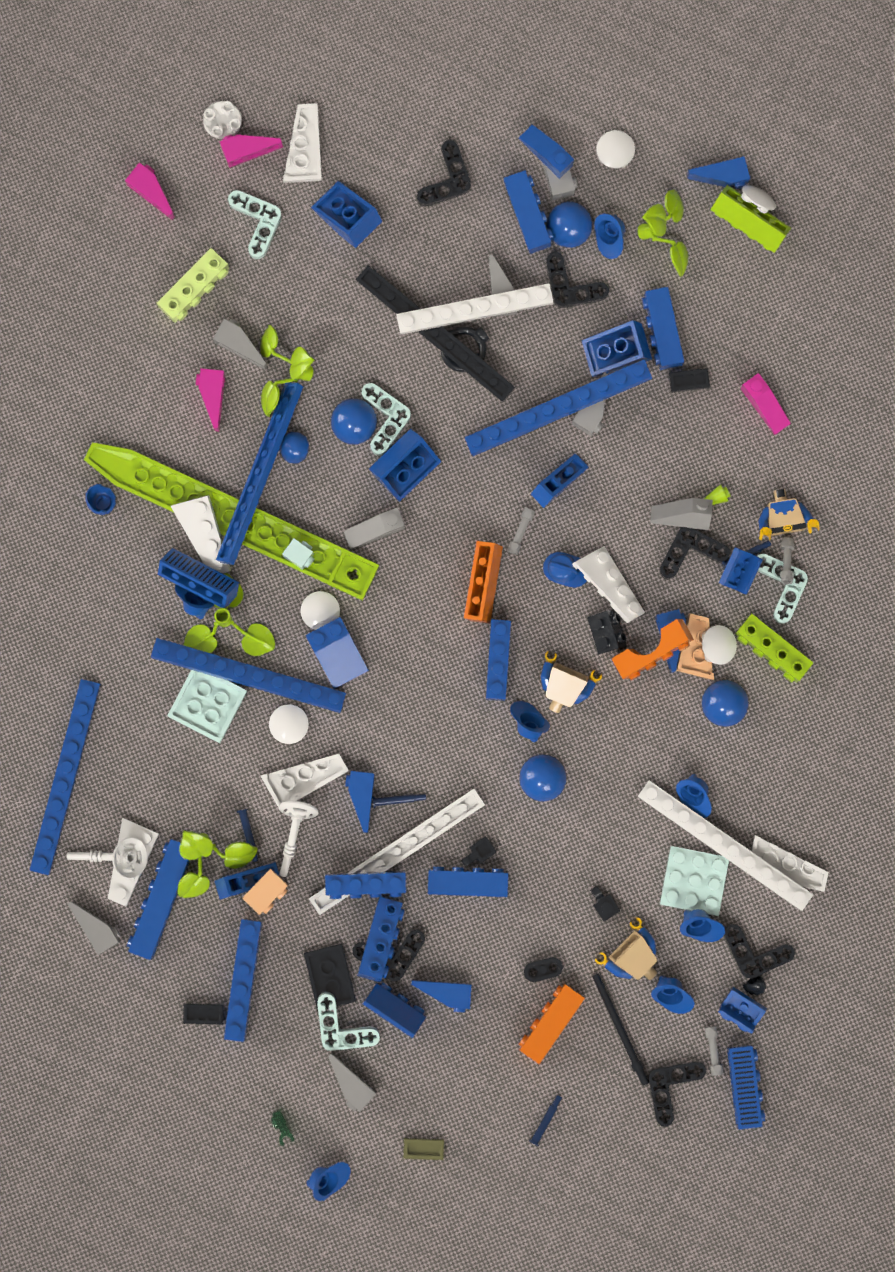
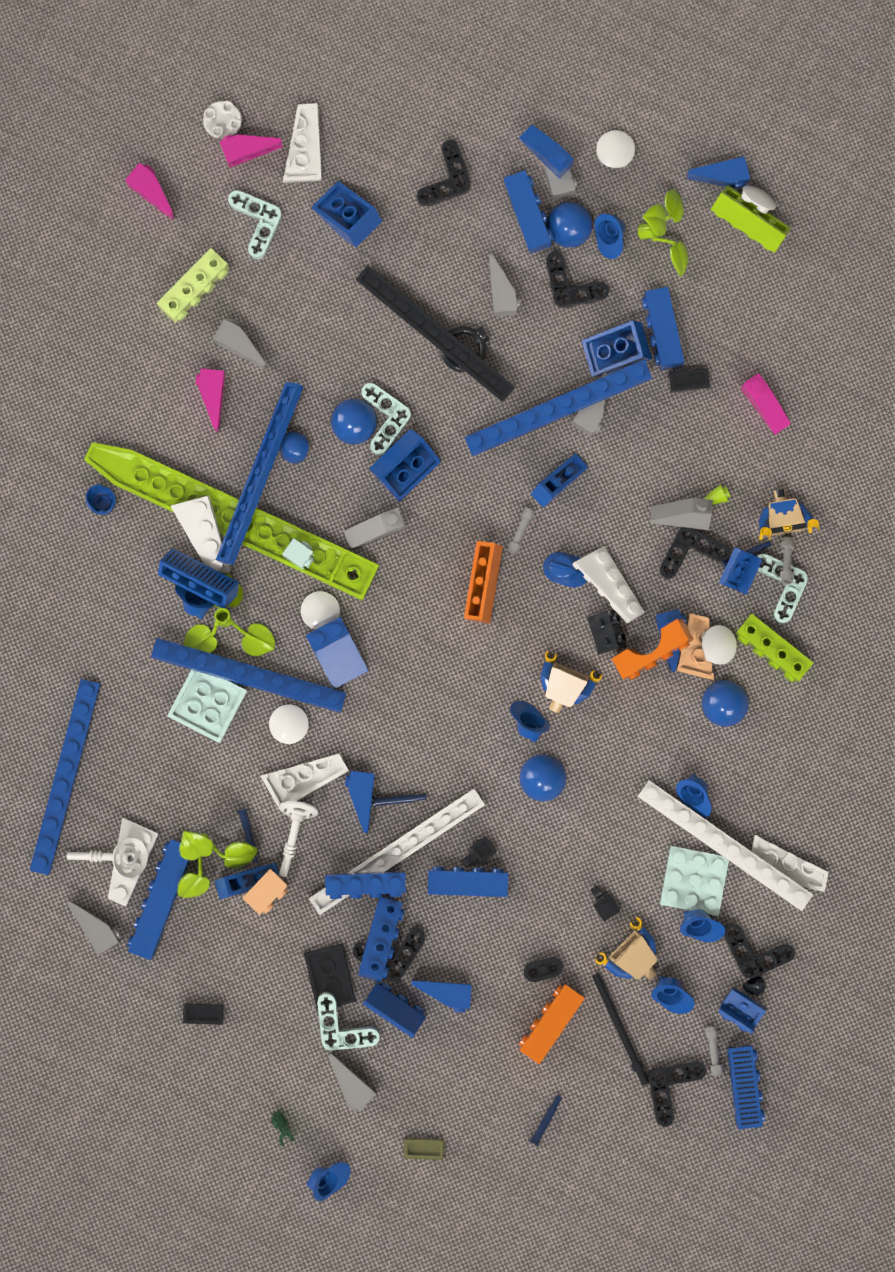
blue brick [224,919,262,1042] -> none
lime plant [260,325,314,417] -> none
white plate [396,284,553,335] -> none
blue brick [486,619,511,701] -> none

